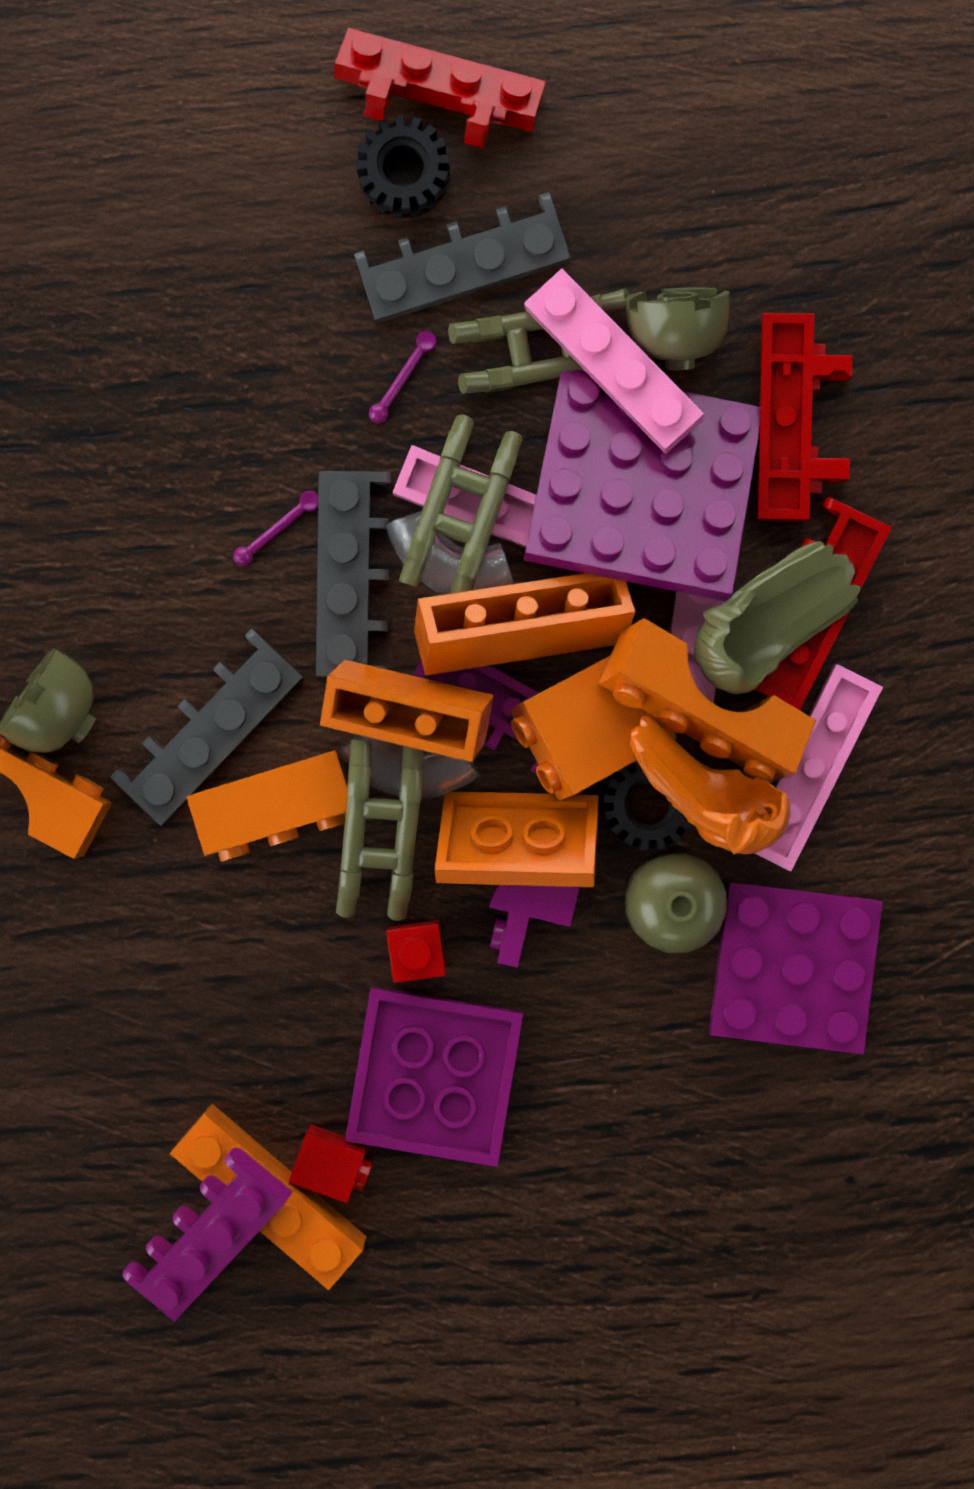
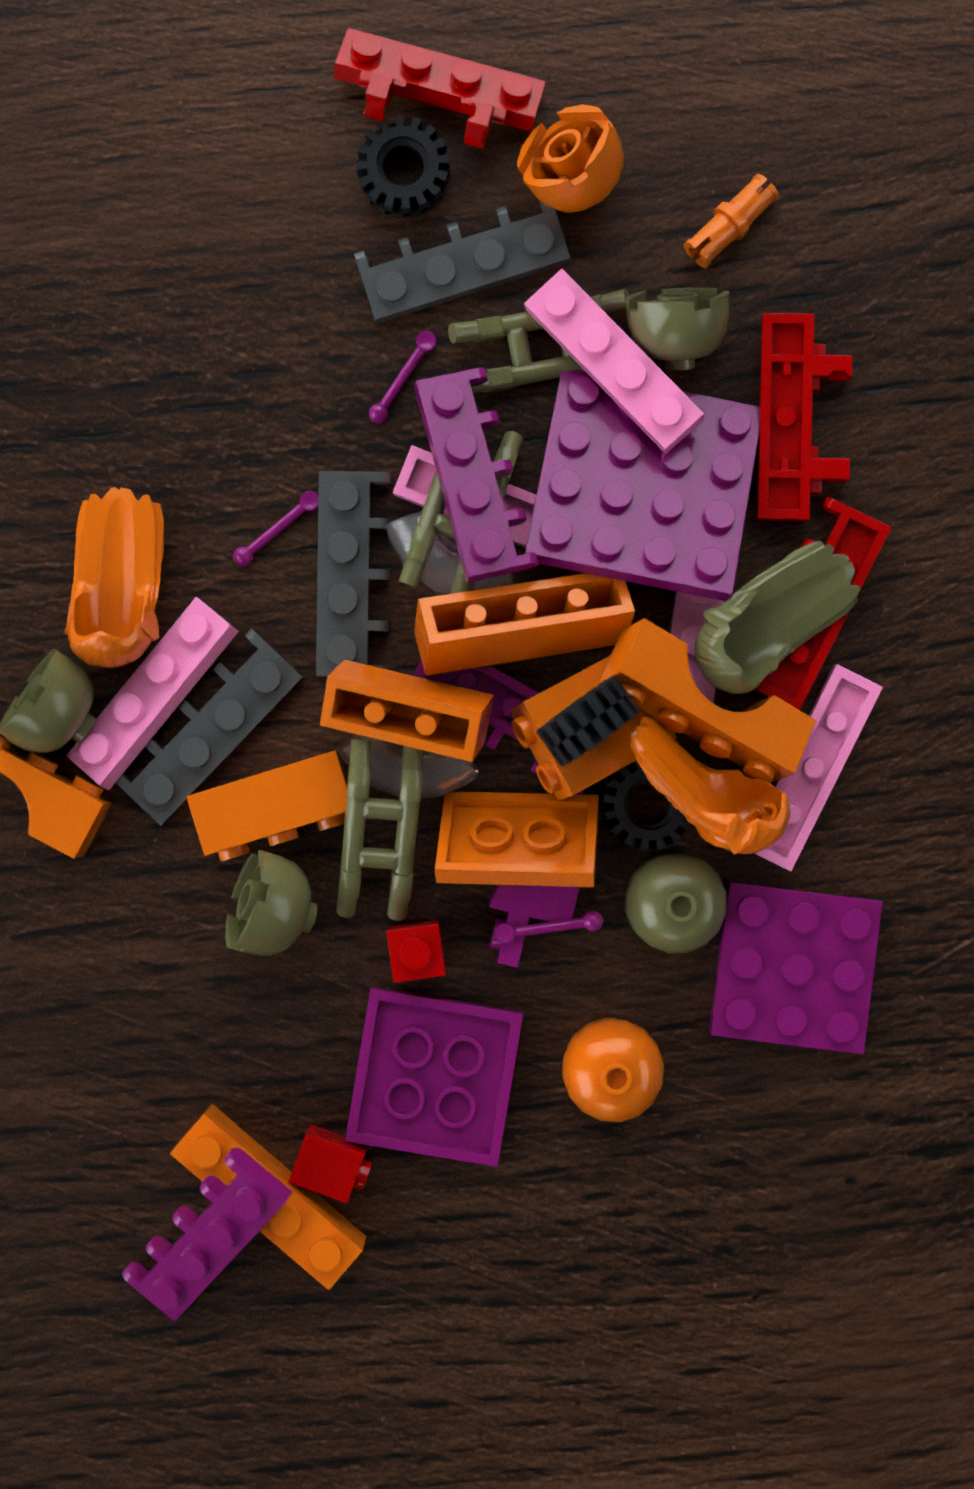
none -> orange hair [65,487,164,668]
none -> bright pink plate [66,597,239,790]
none -> olive cylinder [225,850,317,956]
none -> magenta hinge [414,368,539,583]
none -> magenta hinge [495,911,603,944]
none -> orange cylinder [517,104,624,213]
none -> black tyre [536,675,640,767]
none -> orange cylinder [562,1017,664,1122]
none -> orange pin [684,174,779,268]

